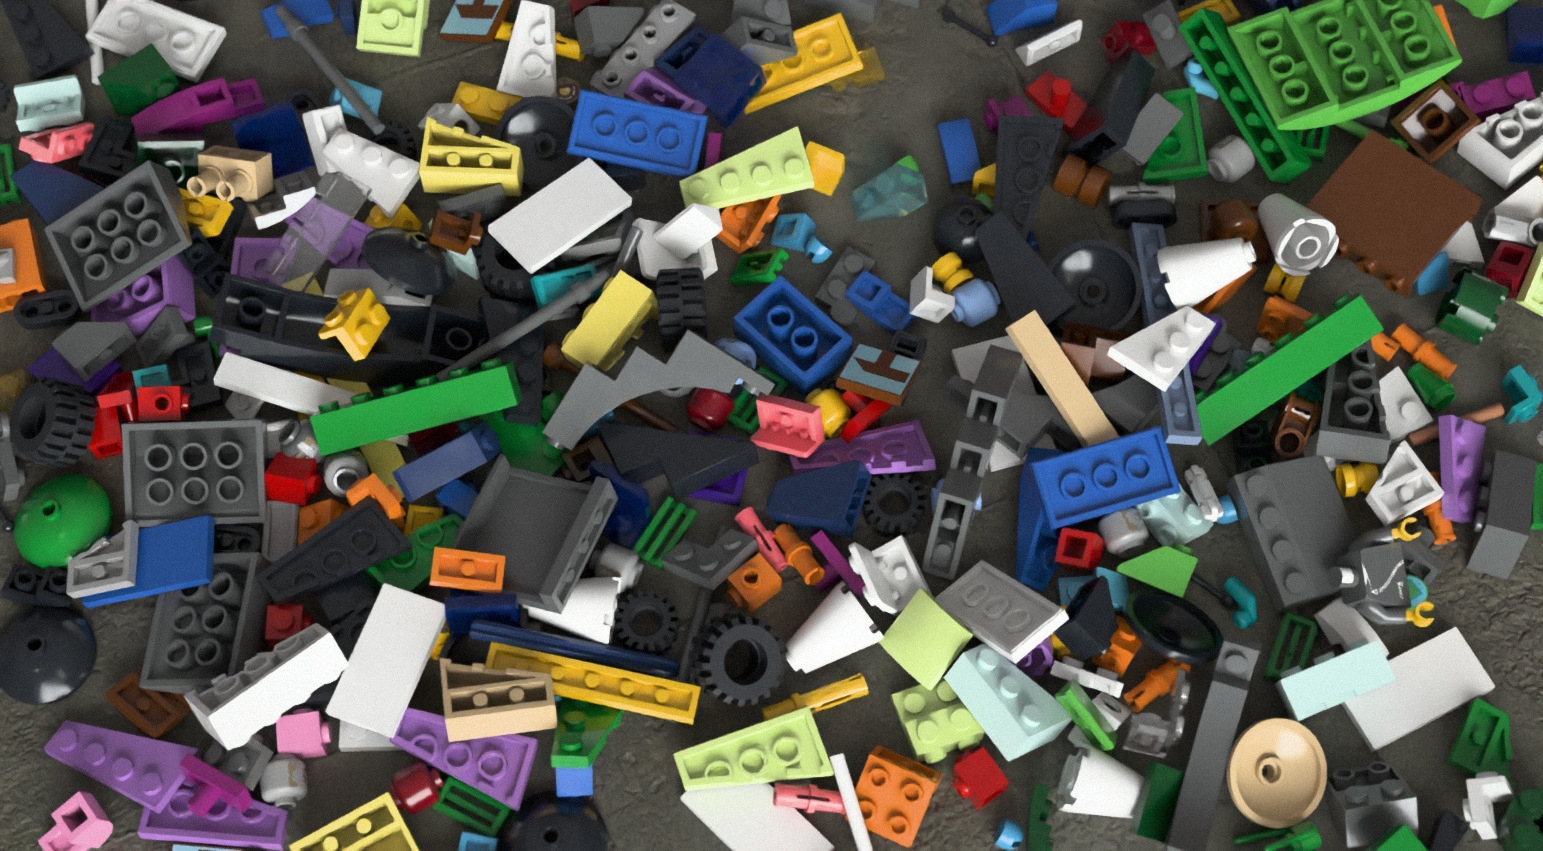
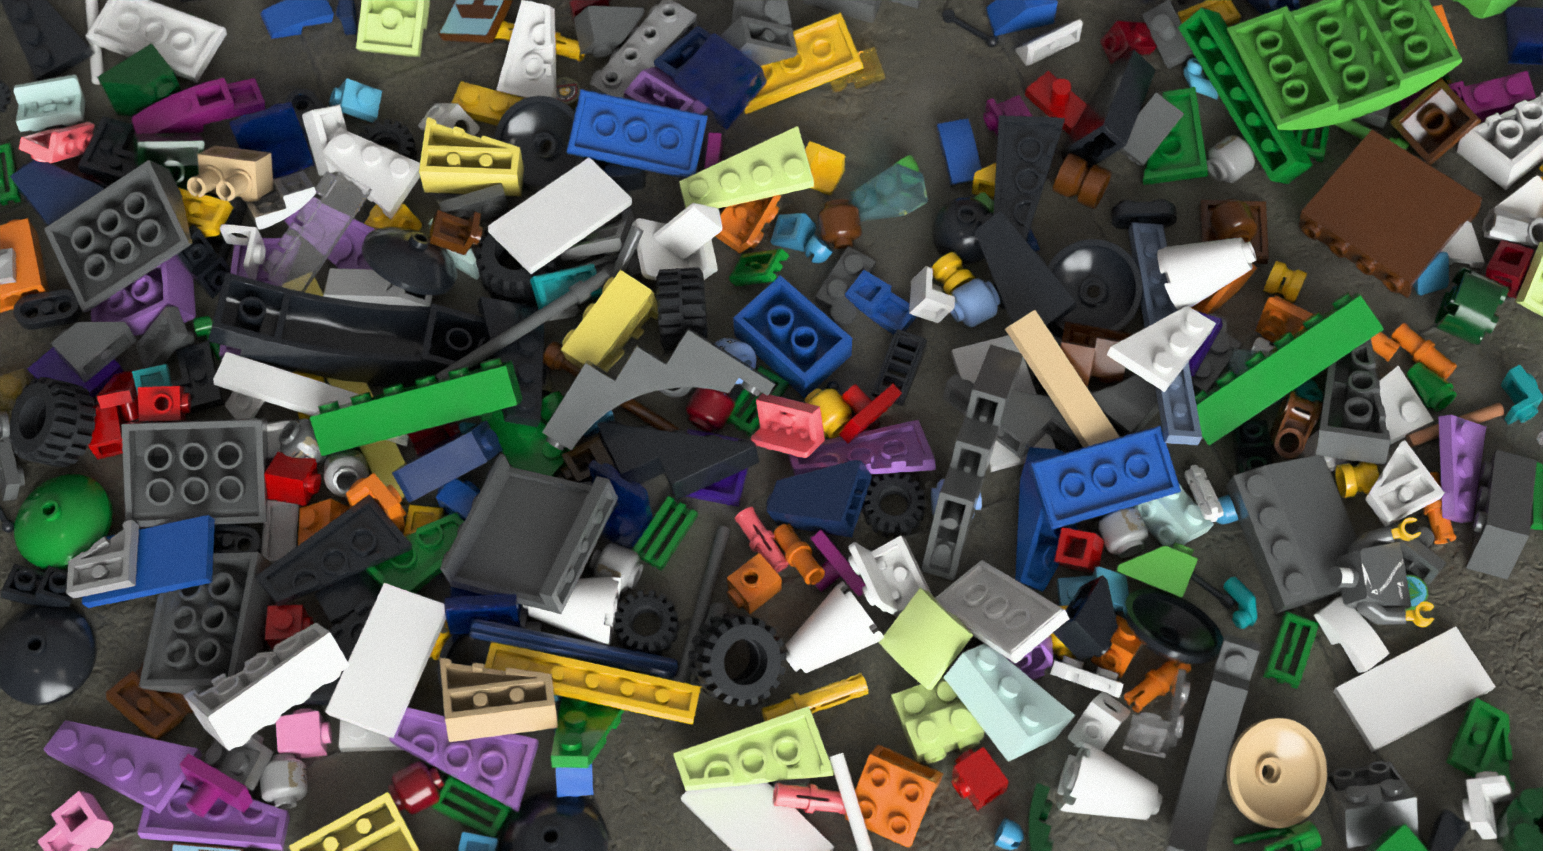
dark grey bar [275,5,385,134] -> none
yellow bracket [318,287,390,361] -> none
orange plate [429,547,506,594] -> none
dark grey plate [661,528,759,590] -> none
tile [836,342,922,406] -> none
bright green slope [1054,679,1117,751] -> none
light grey pin [1107,182,1175,206] -> none
dark green tile [1129,761,1185,843] -> none
white cone [1258,193,1339,276] -> none
light aqua wedge [1275,637,1396,722] -> none
none -> white bracket [220,224,266,280]
none -> reddish brown head [817,199,862,249]

